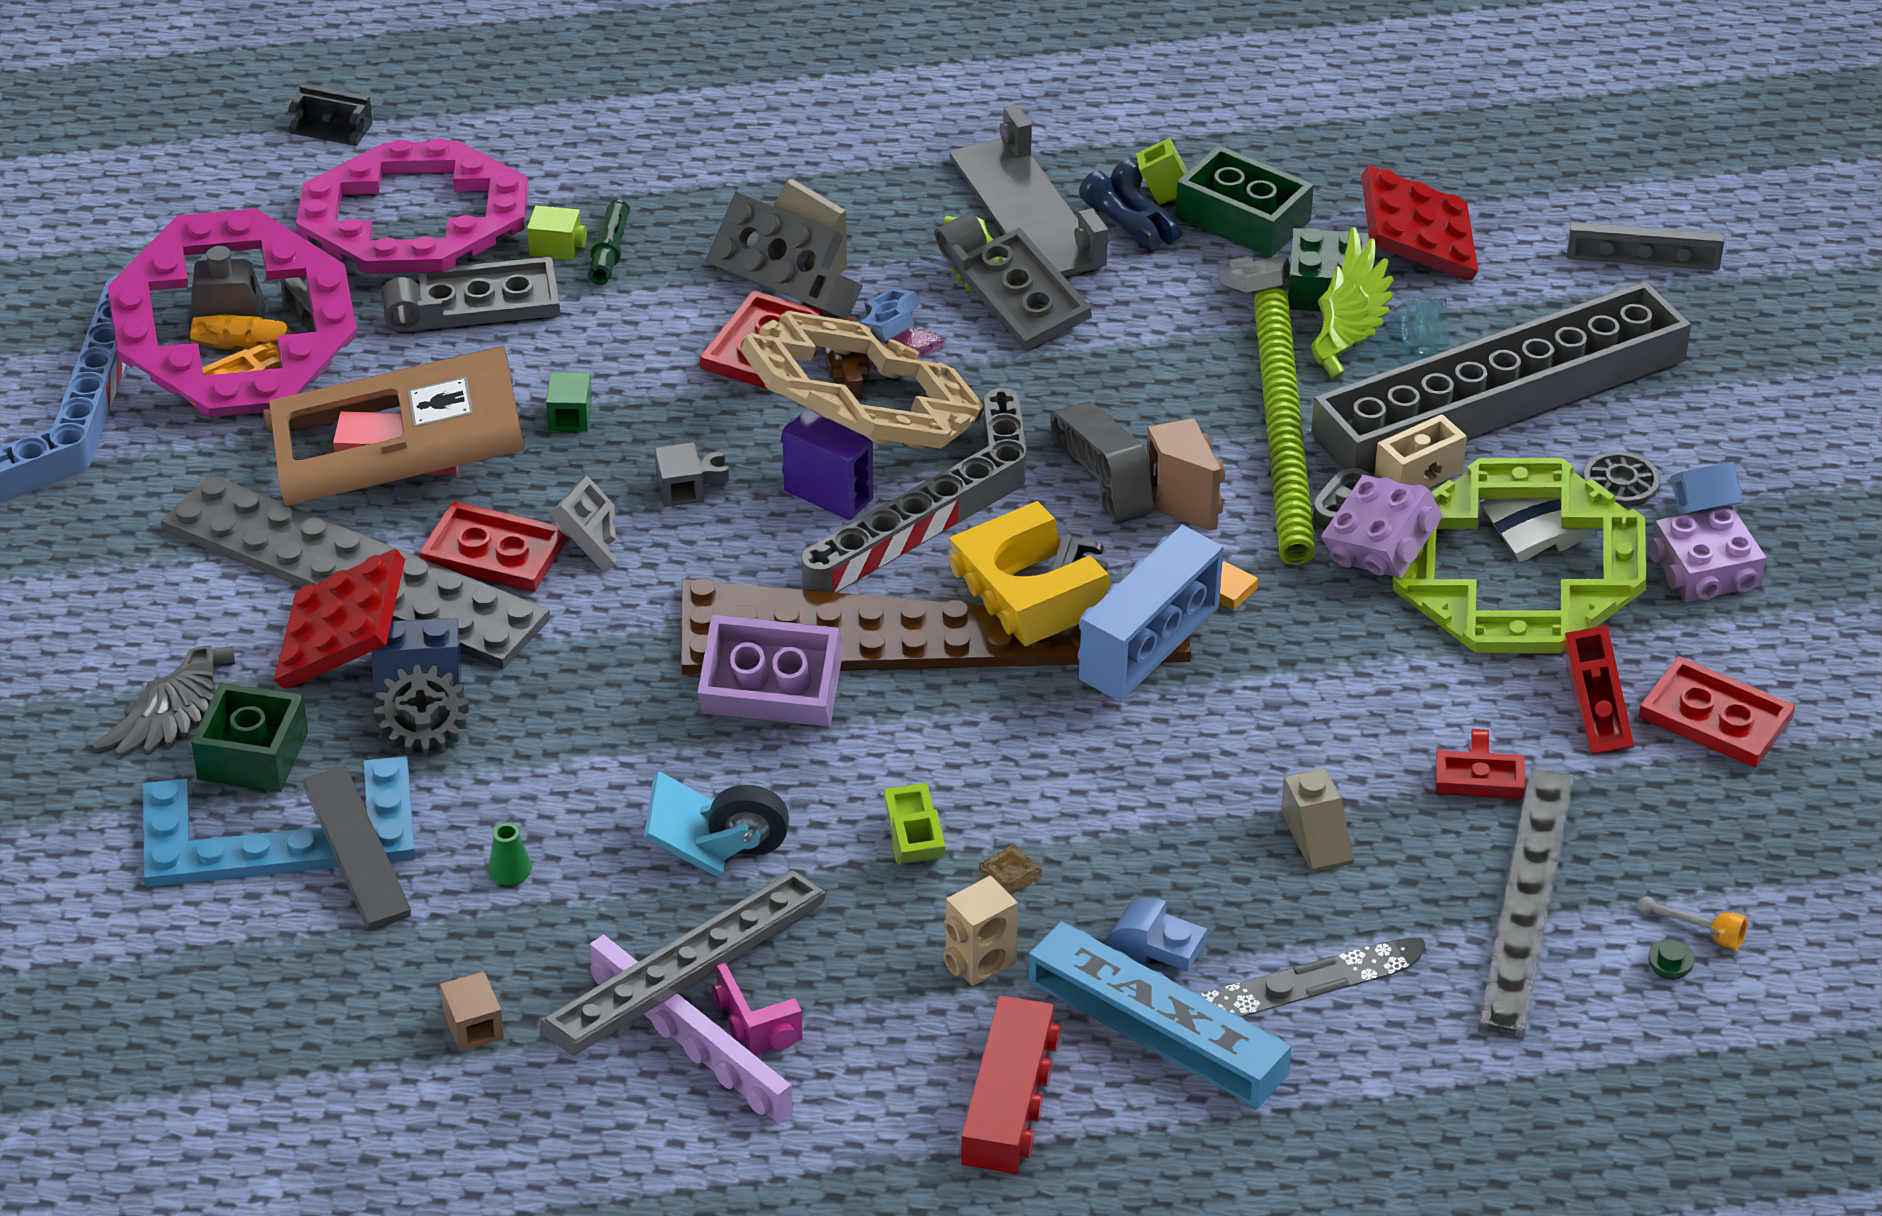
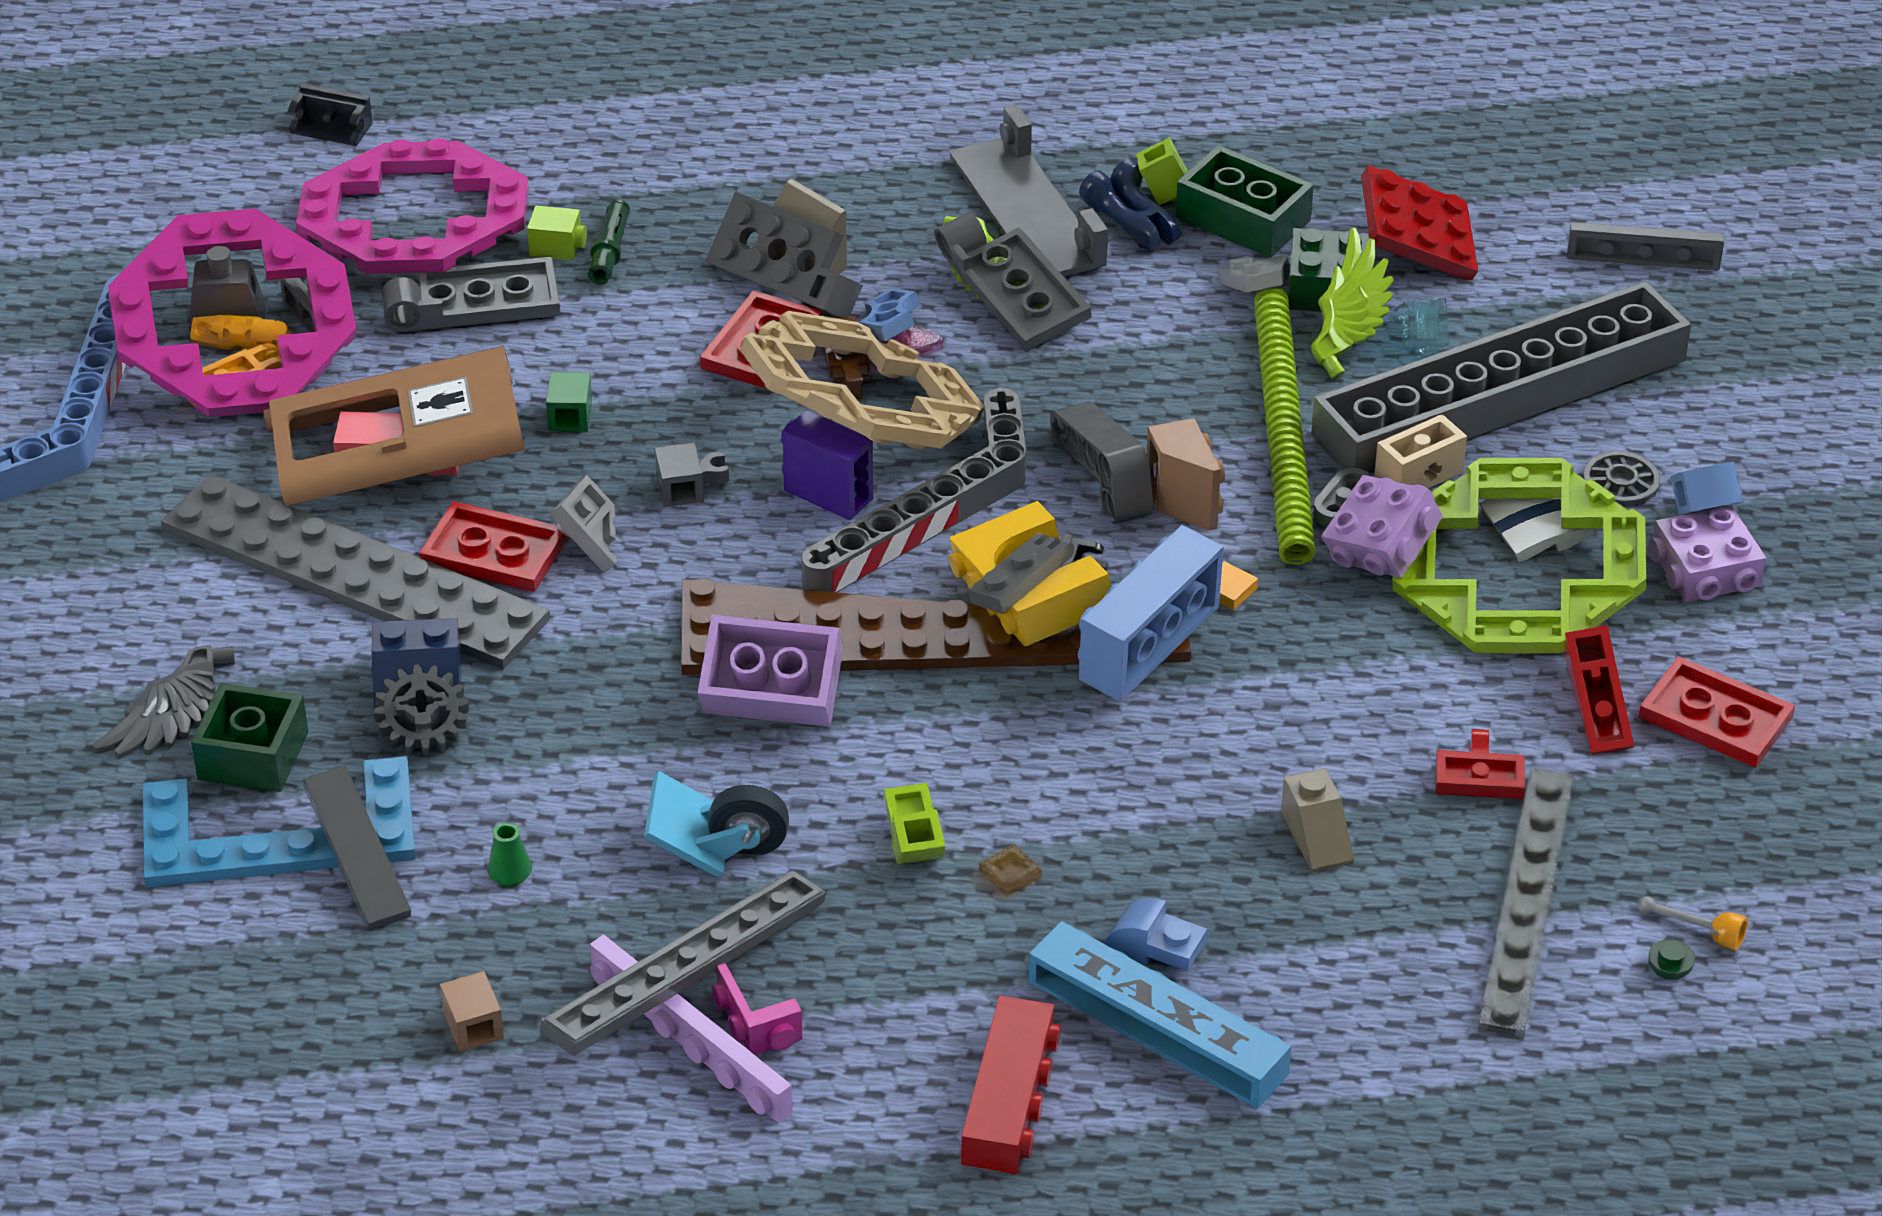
red plate [274,548,405,688] -> none
tan brick [943,875,1018,986] -> none
piece [1200,938,1425,1017] -> none
none -> dark grey hinge [968,533,1074,614]

